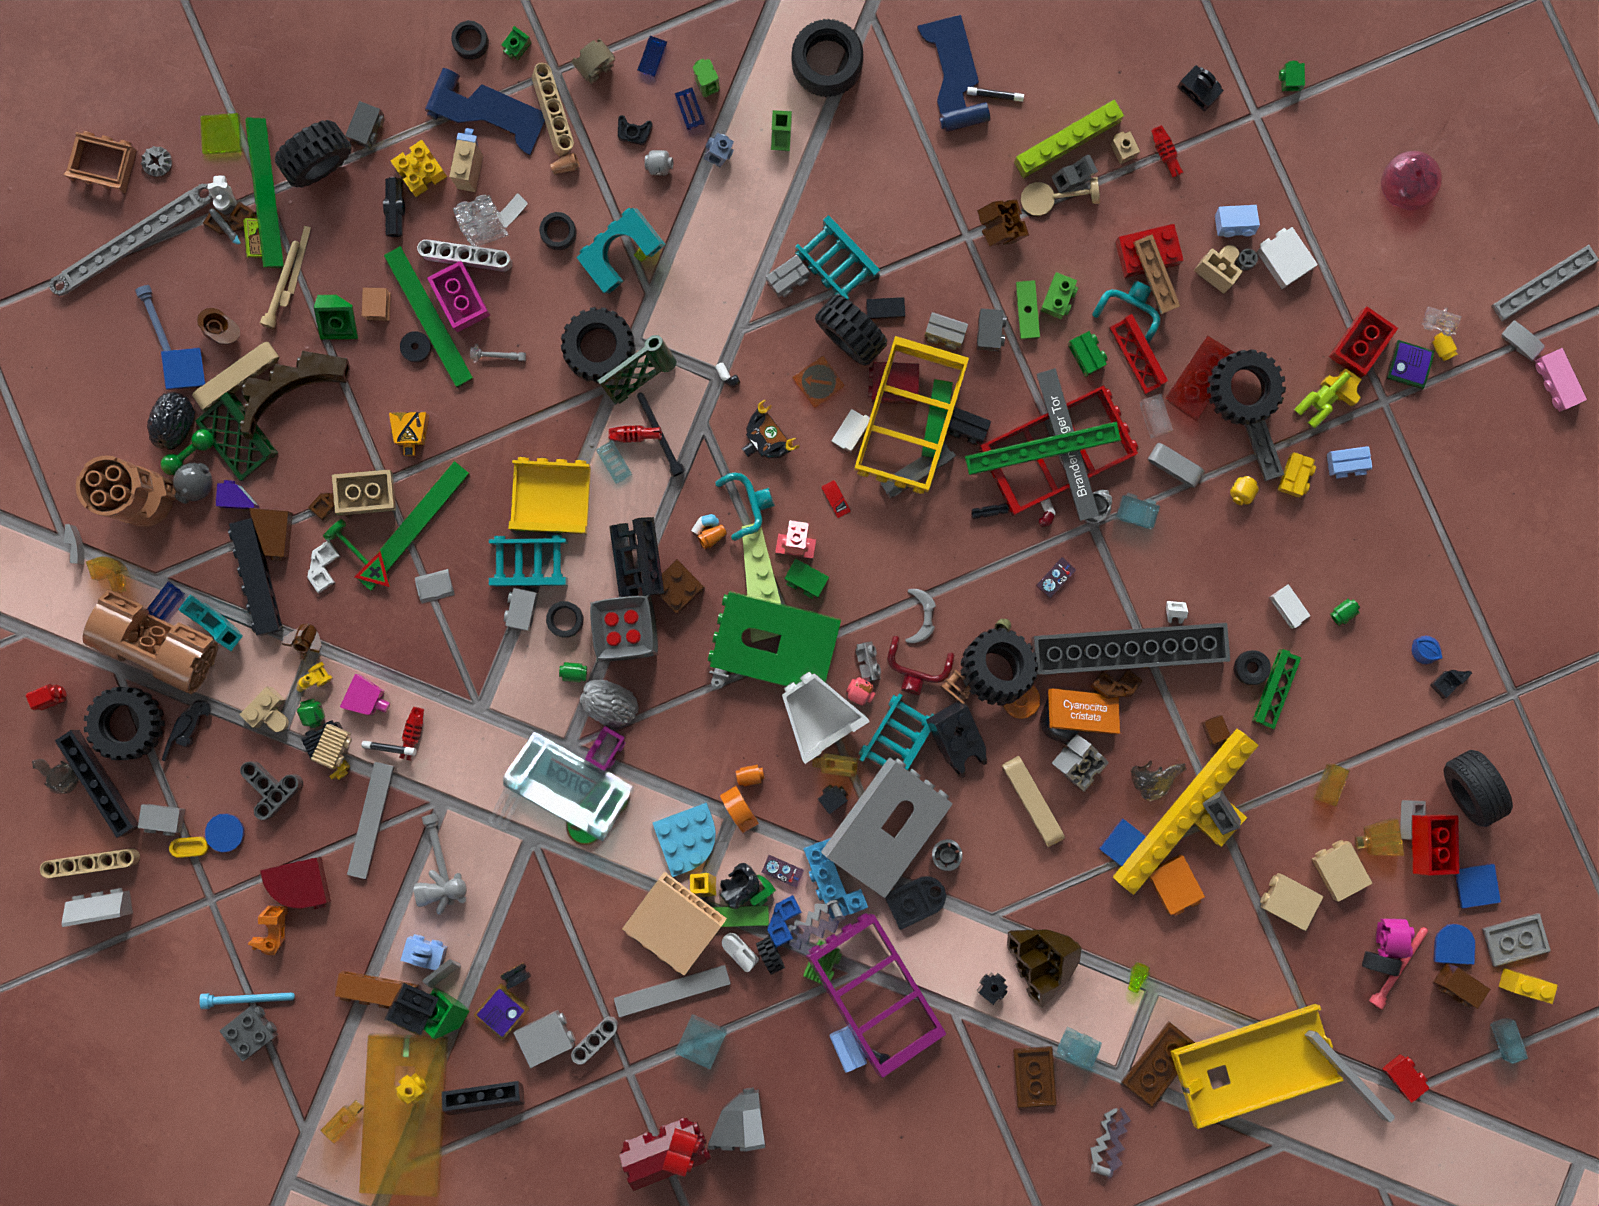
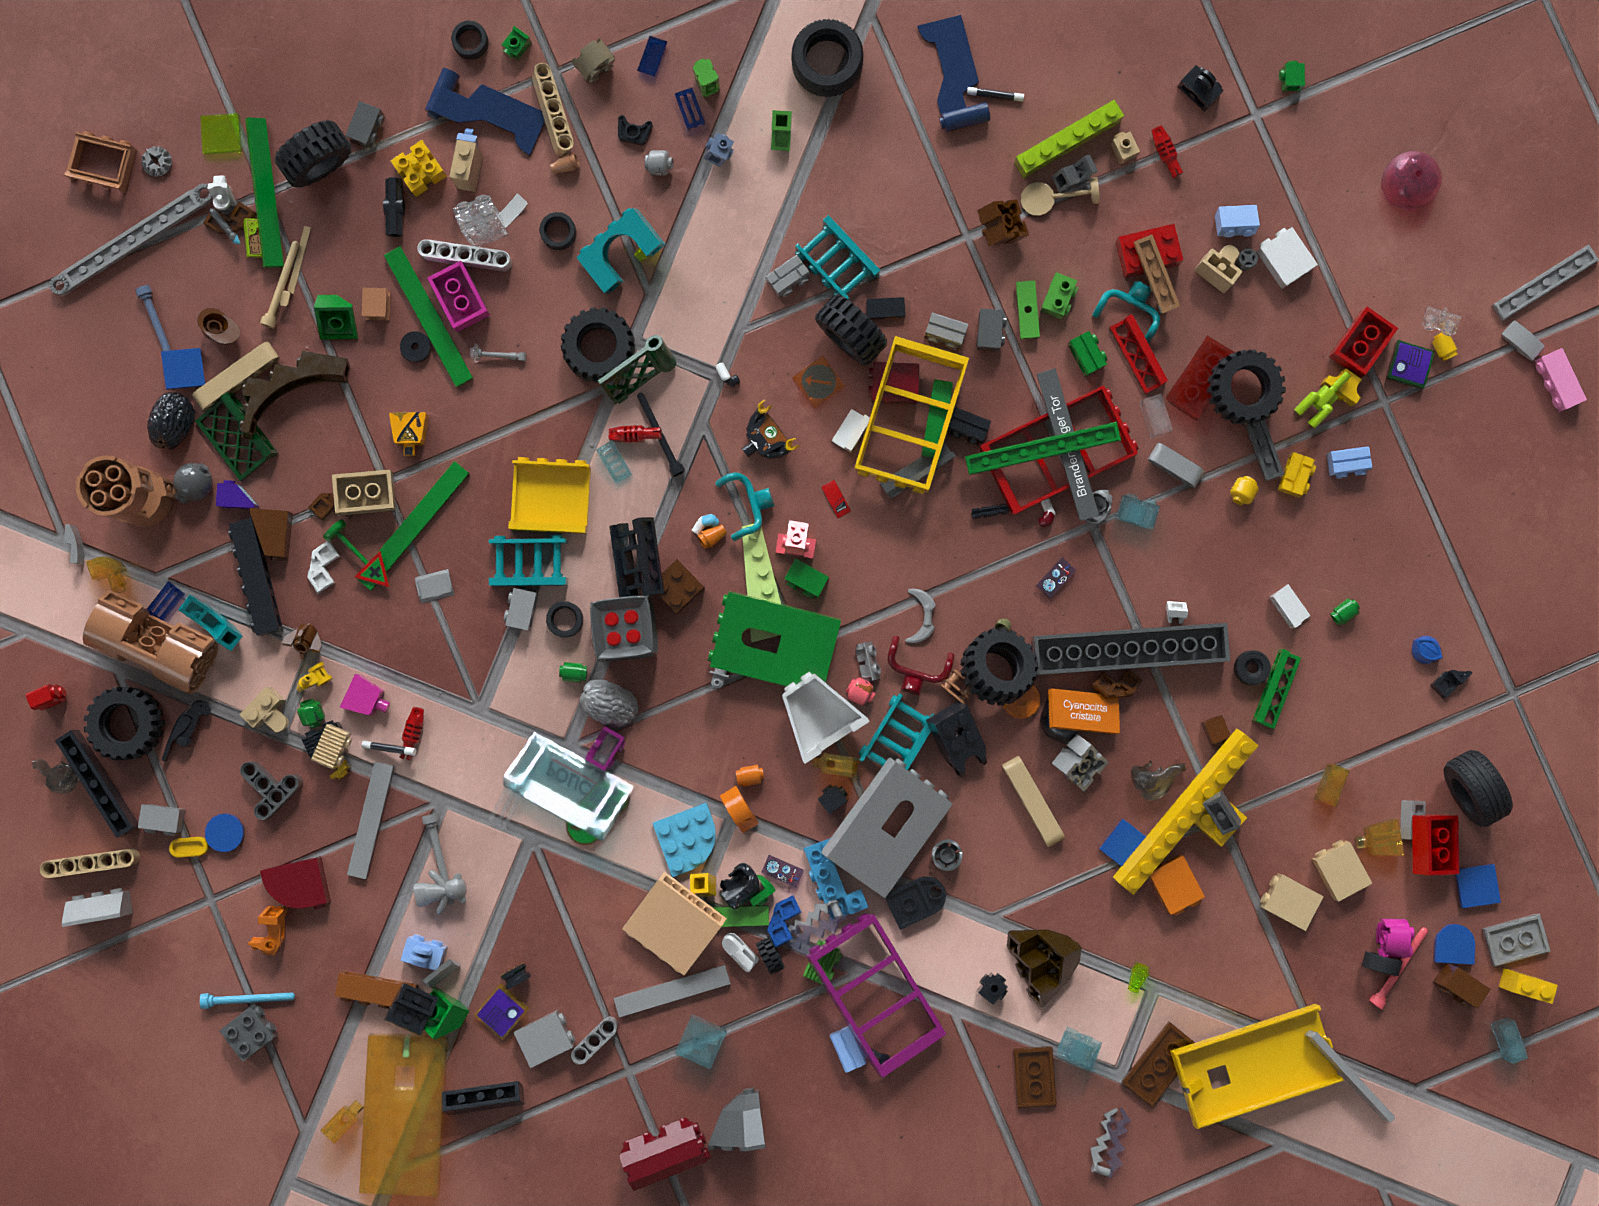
green piece [160,429,214,475] -> none
yellow brick [396,1073,427,1105] -> none
red brick [662,1128,700,1177] -> none
red brick [1382,1054,1430,1103] -> none

